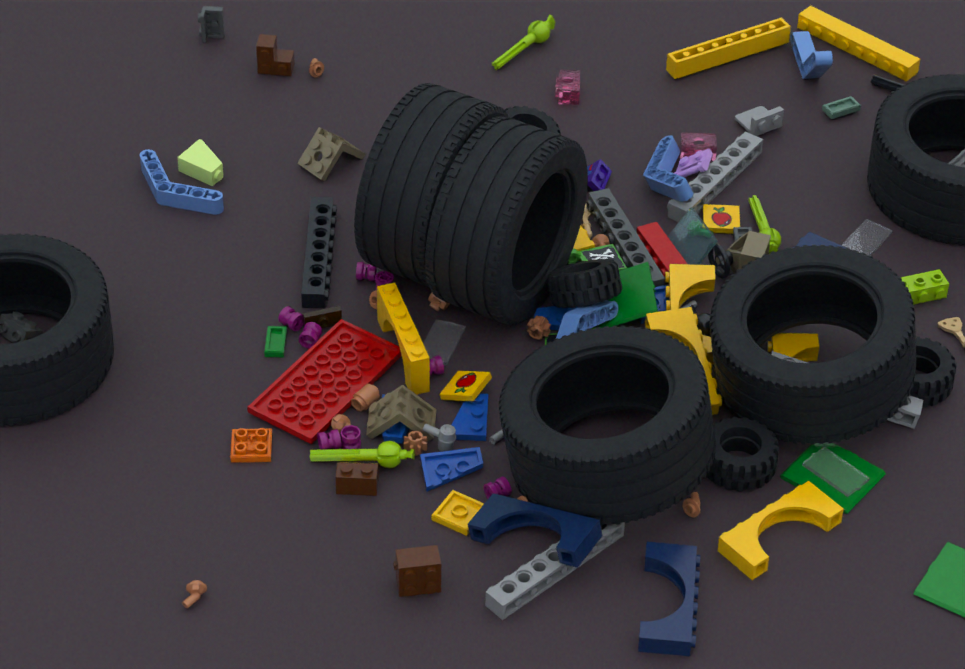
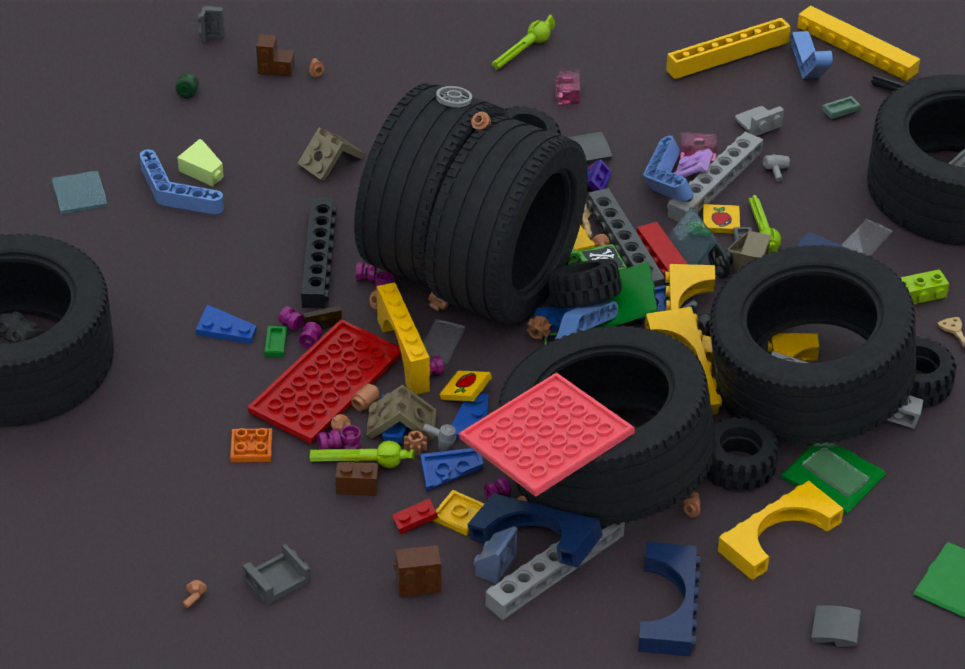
none -> clear light blue piece [52,170,108,214]
none -> dark green head [175,73,199,98]
none -> blue wing [196,305,257,344]
none -> dark grey panel [243,544,310,605]
none -> red plate [392,498,438,534]
none -> light grey wheel [436,86,472,108]
none -> coral tile [459,373,635,497]
none -> nougat plate [471,111,491,130]
none -> sand blue slope [474,526,517,584]
none -> dark grey slope [568,132,612,164]
none -> light grey piece [763,154,790,182]
none -> dark grey slope [811,605,862,647]

